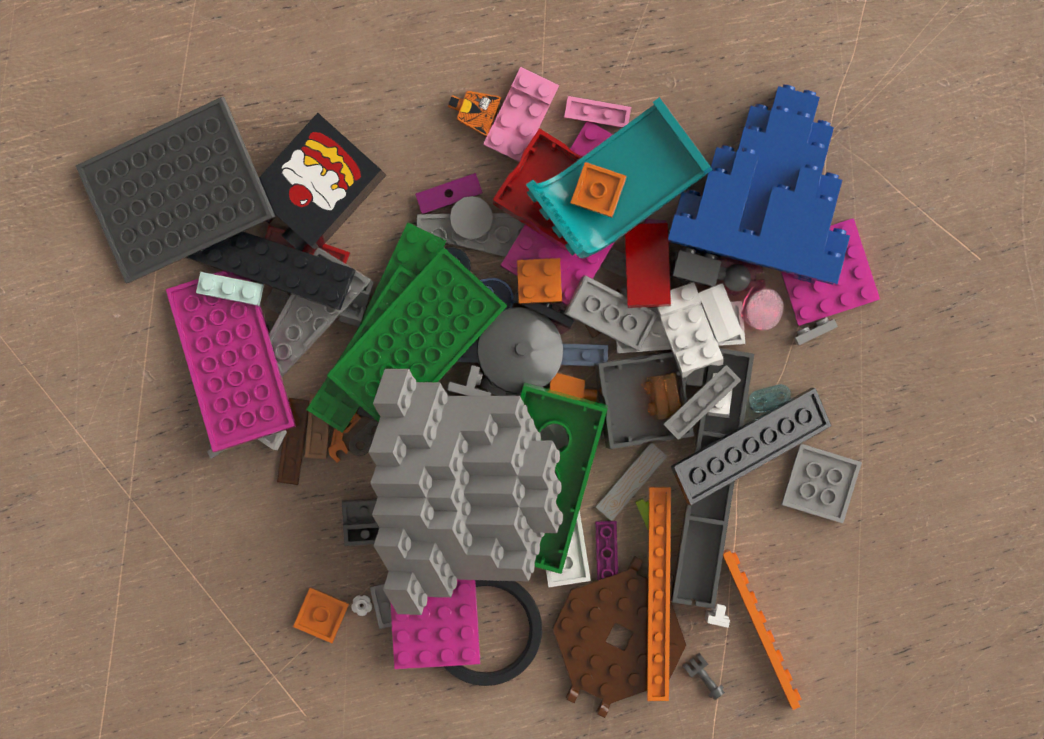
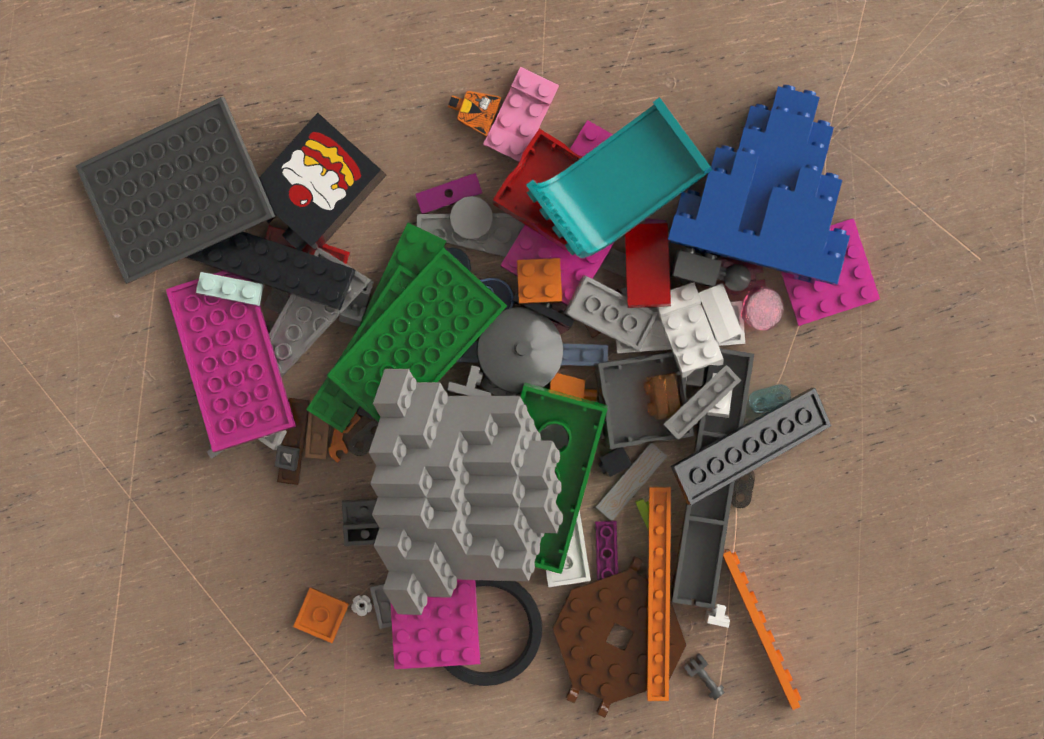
bright pink plate [564,96,631,128] -> none
orange plate [570,162,627,218] -> none
light grey plate [781,444,862,523] -> none
light grey plate [794,317,838,345] -> none
none -> dark grey tile [274,445,300,471]
none -> black brick [598,447,632,477]
none -> clear smoke plate [731,471,755,508]

